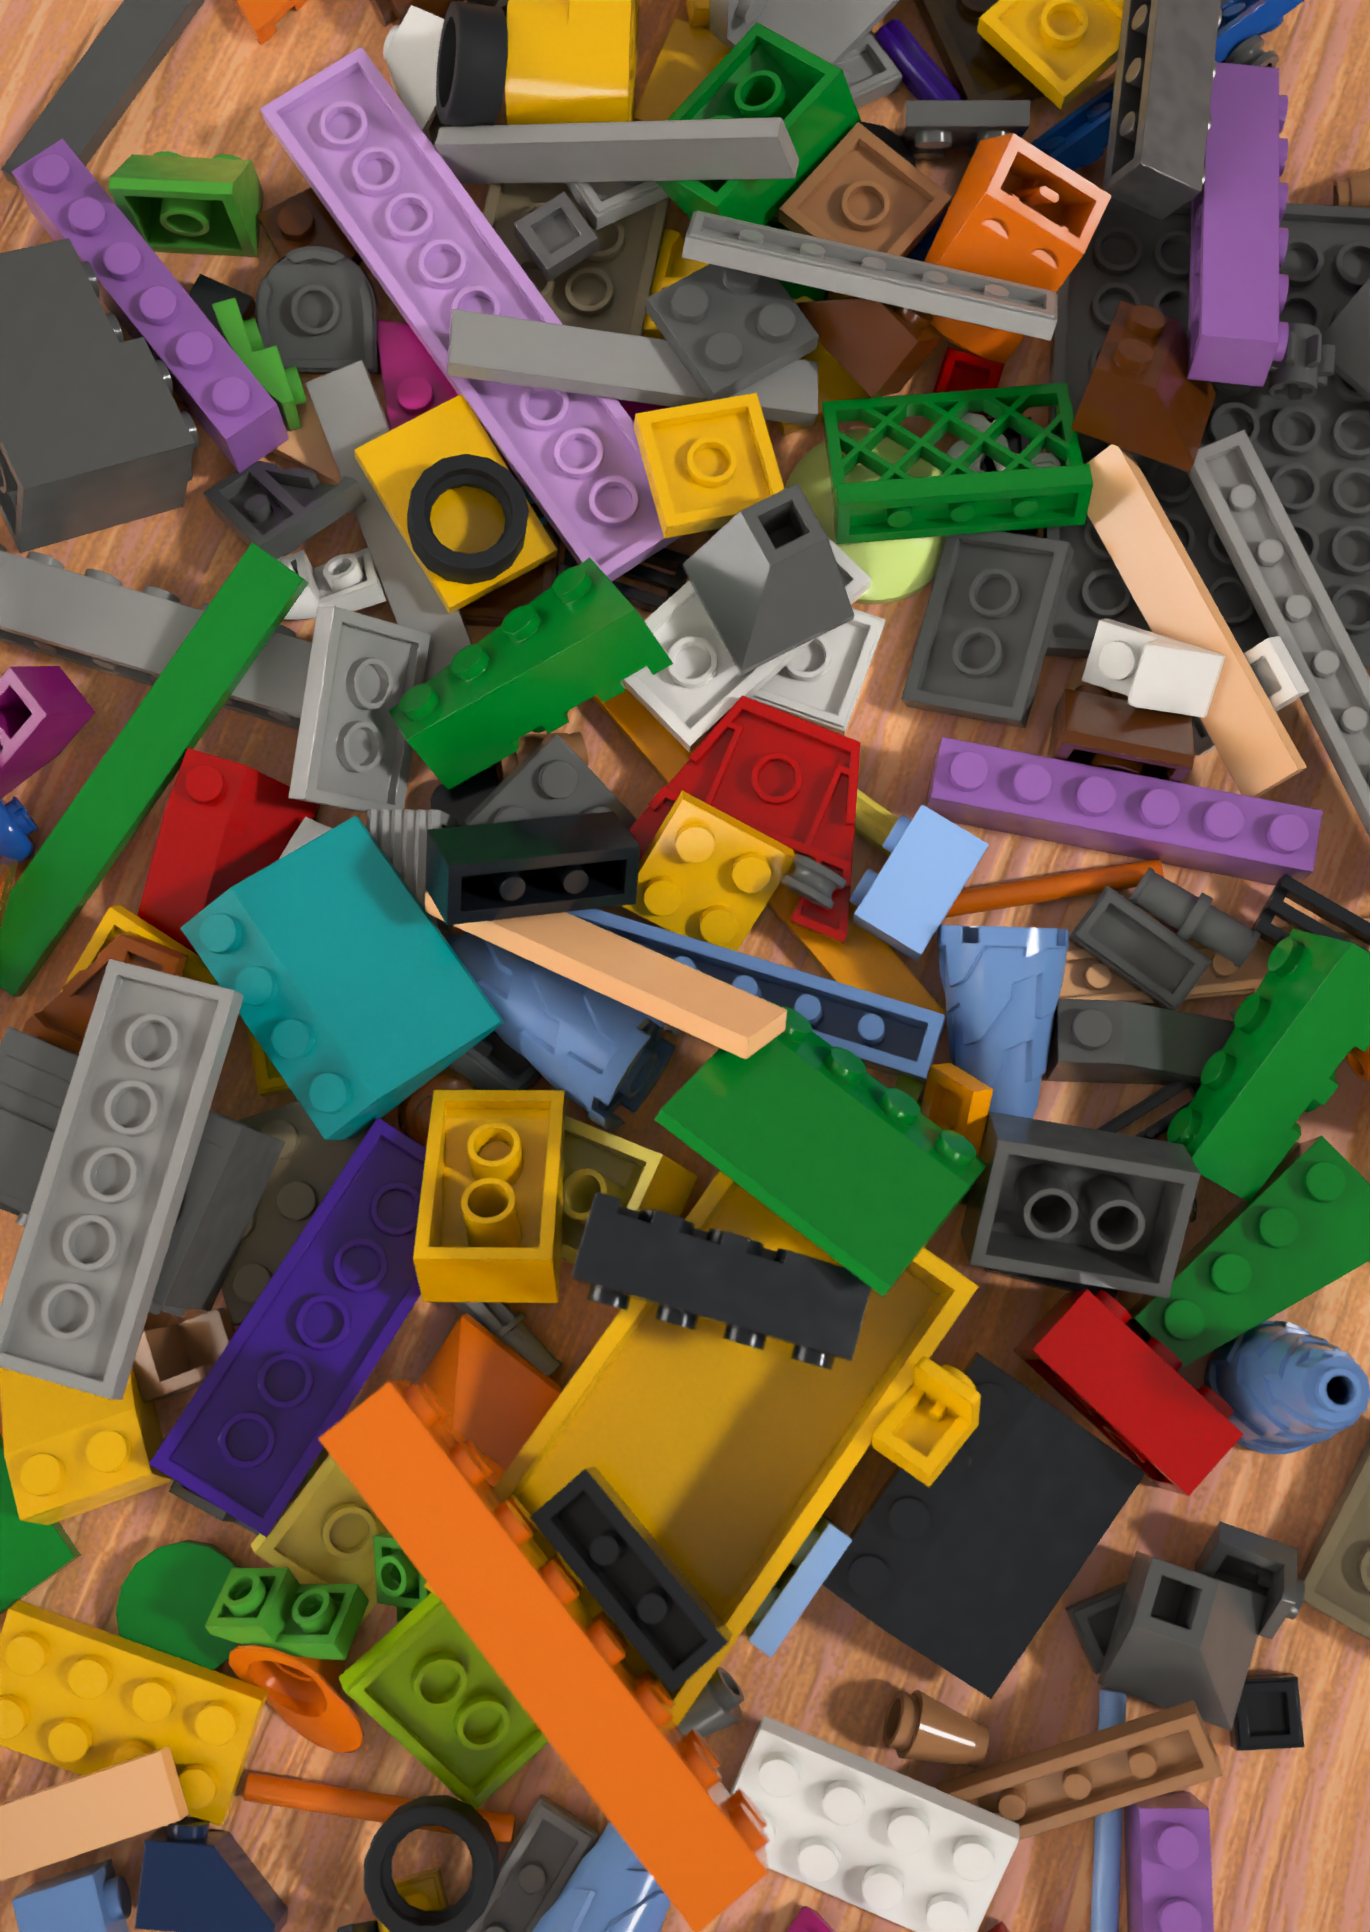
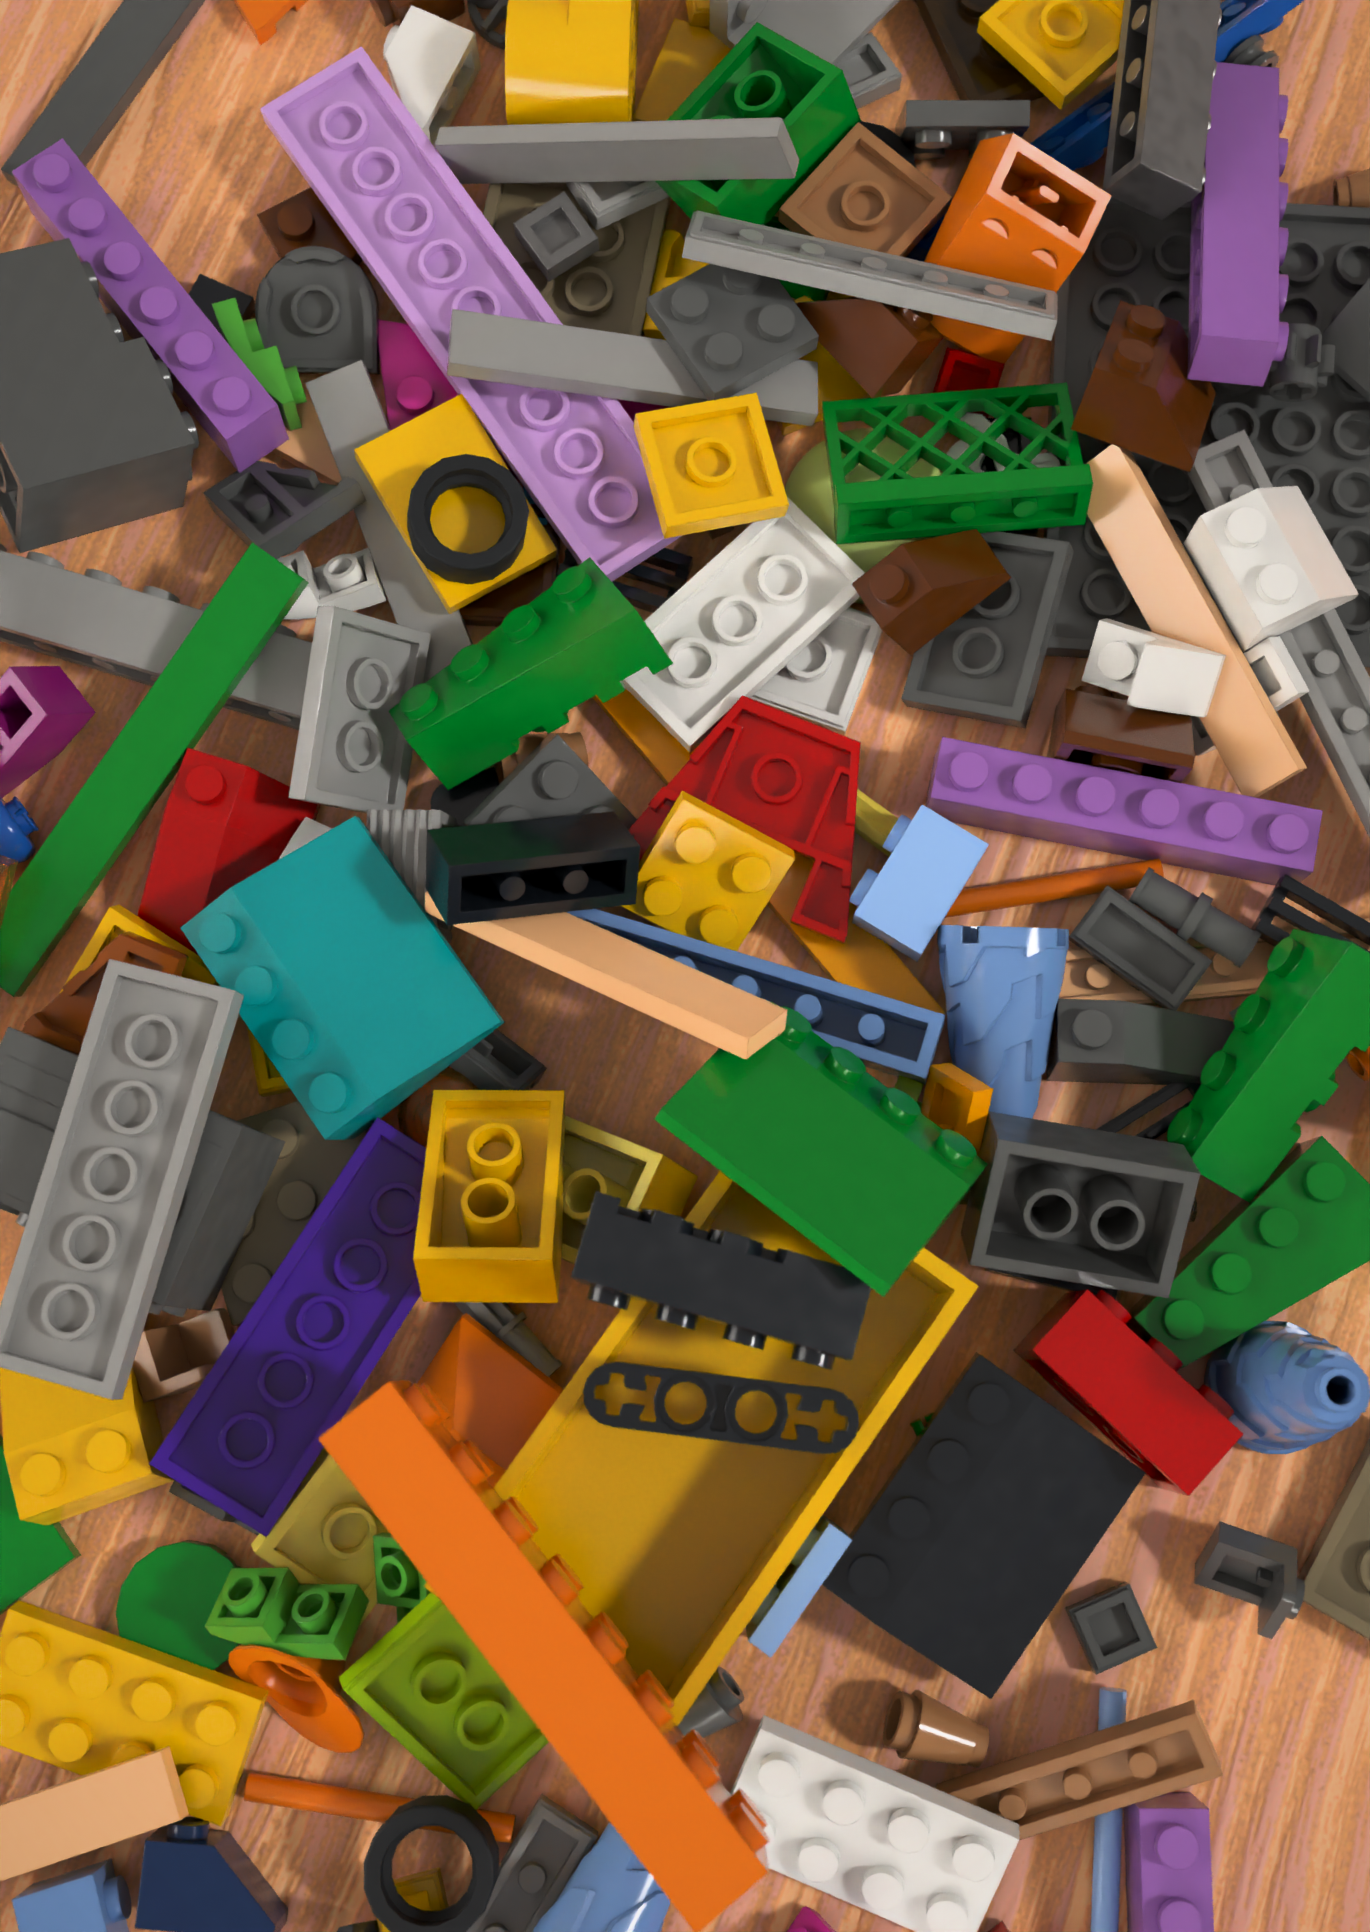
bright green slope [108,151,263,257] -> none
black tyre [436,1,508,127] -> none
medium blue cone [446,932,680,1131] -> none
black brick [530,1466,733,1693] -> none
dark grey slope [683,483,854,675] -> none
dark grey bush [780,853,846,911] -> none
yellow bracket [872,1356,981,1487] -> none
dark purple axle [875,19,963,100] -> none
dark grey slope [1098,1551,1268,1731] -> none
black tile [1230,1673,1305,1751] -> none
none -> black beam [583,1362,859,1454]
none -> reddish brown slope [852,529,1011,655]
none -> white slope [1183,486,1359,652]

